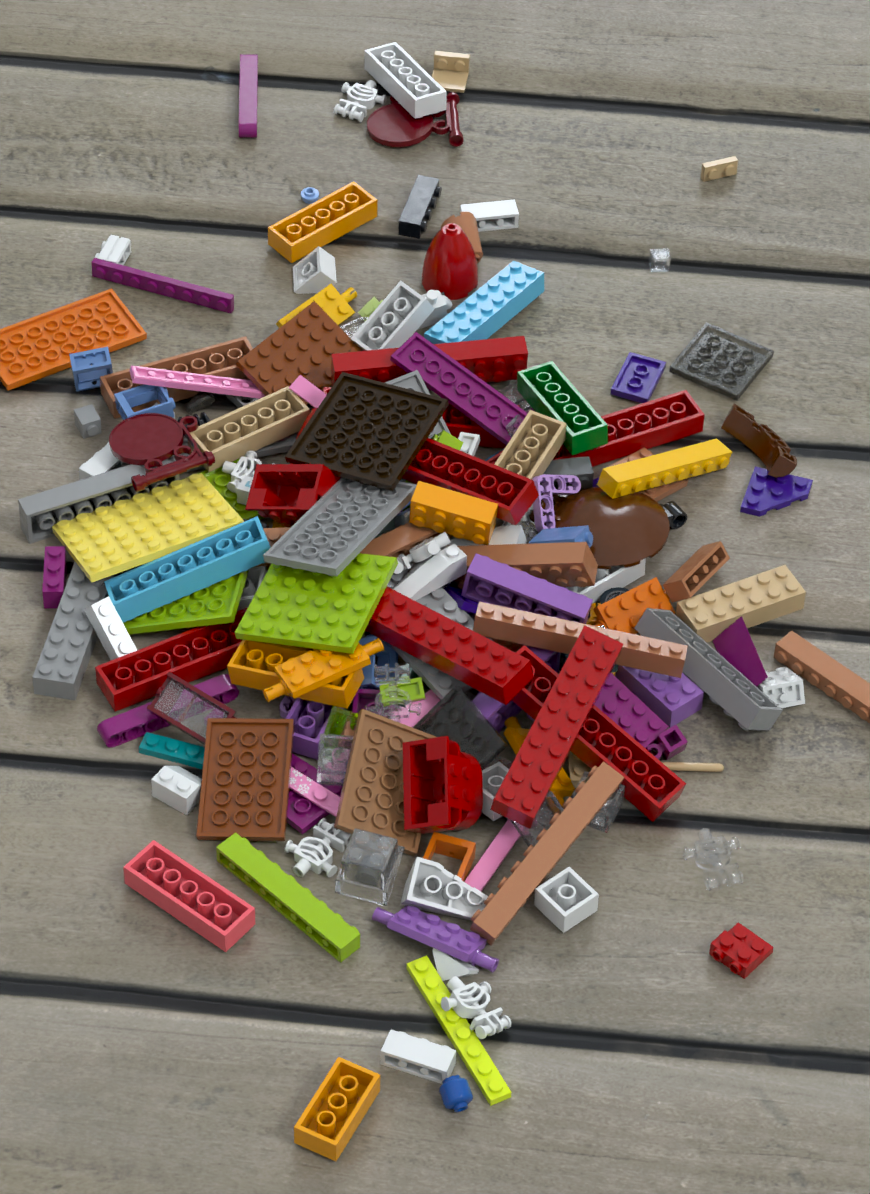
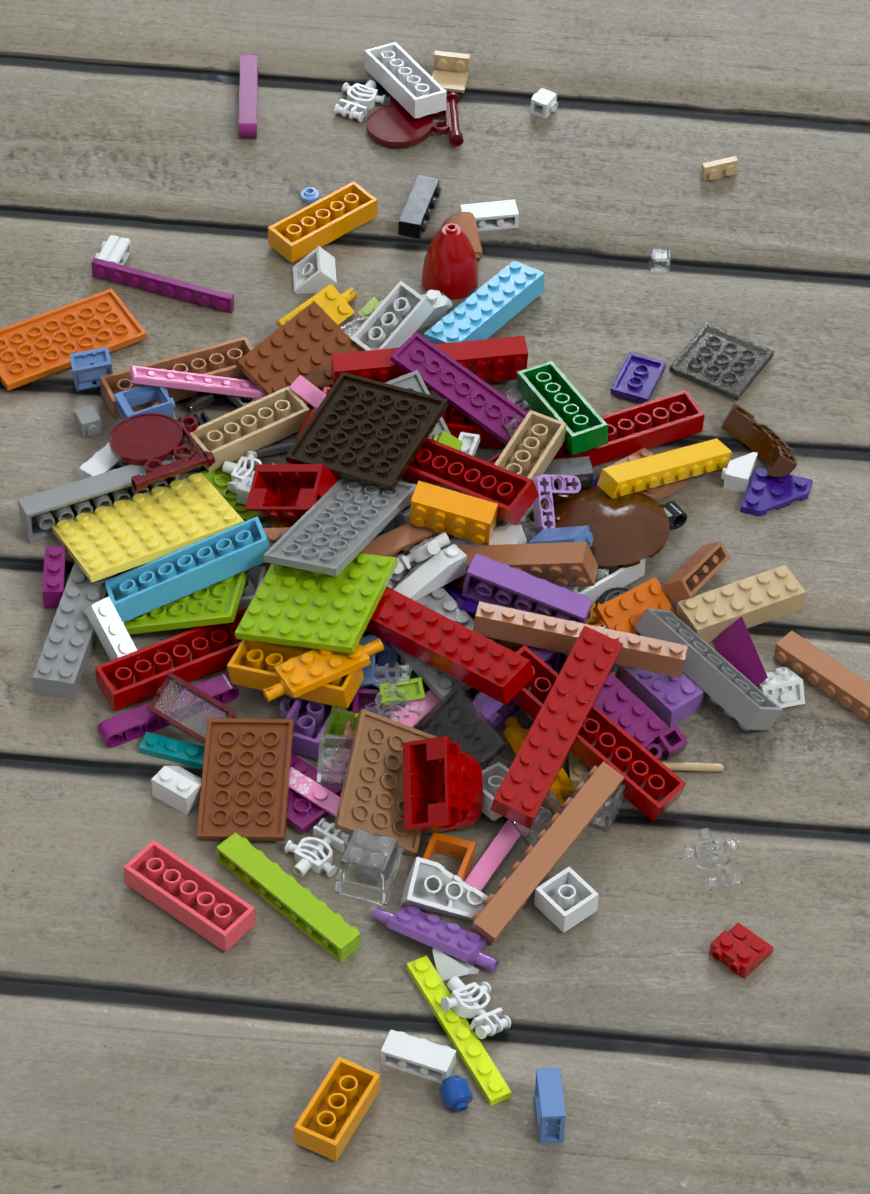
none -> white brick [530,88,558,119]
none -> medium blue window [534,1067,566,1144]
none -> white slope [721,452,758,493]

